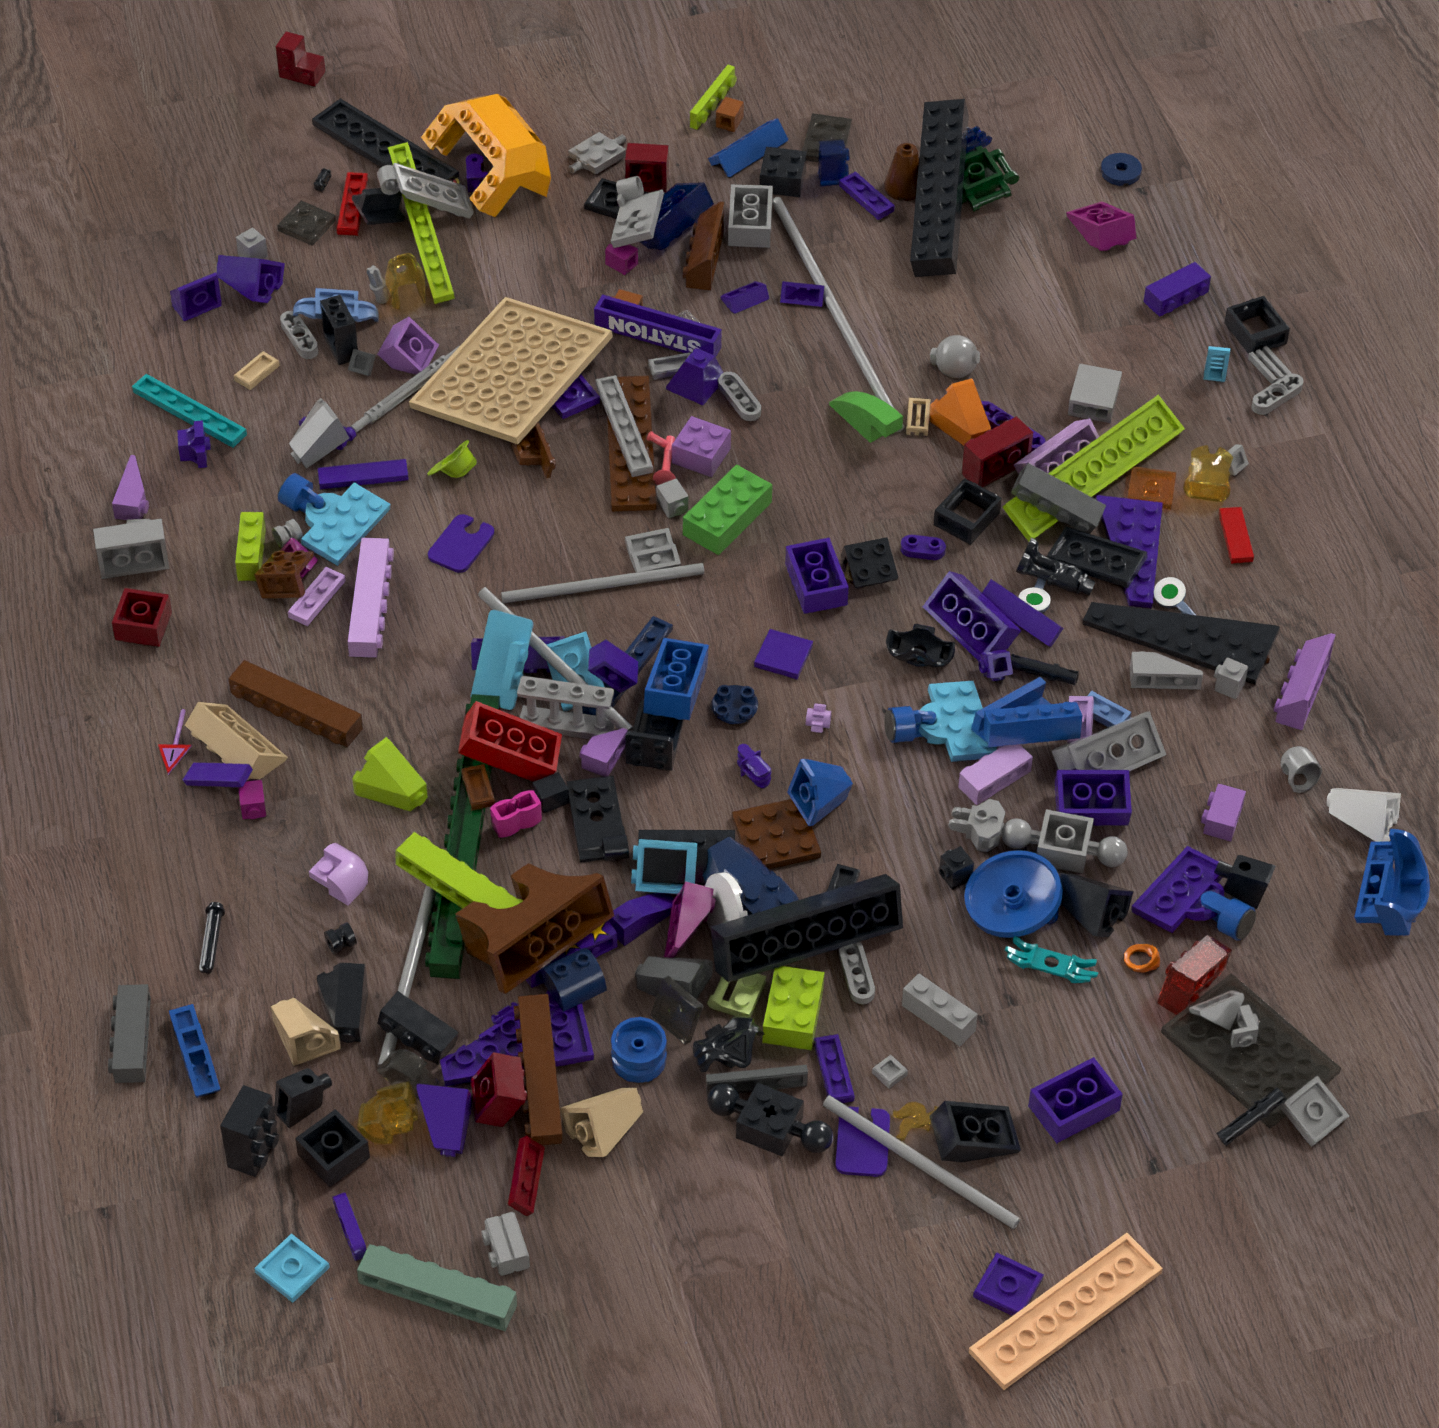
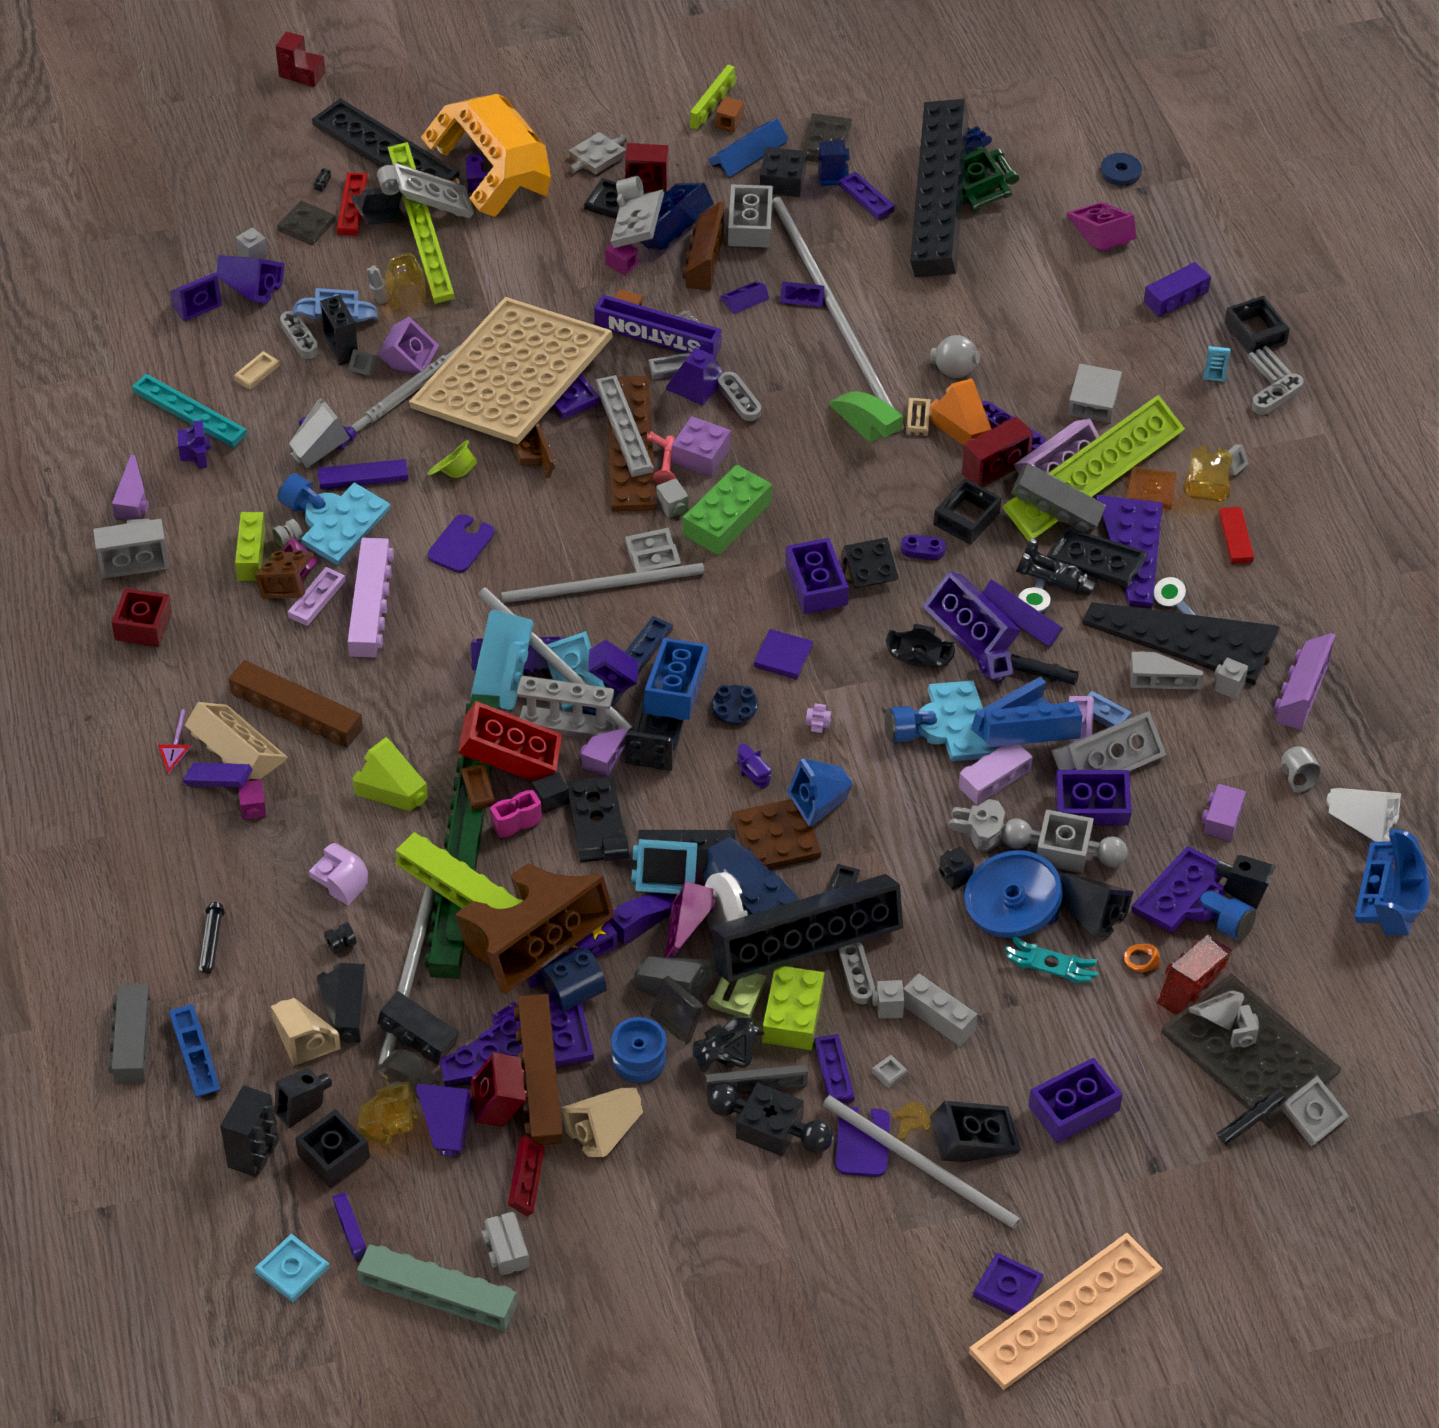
reddish brown cone [884,143,919,201] -> none
none -> light grey brick [872,980,904,1019]

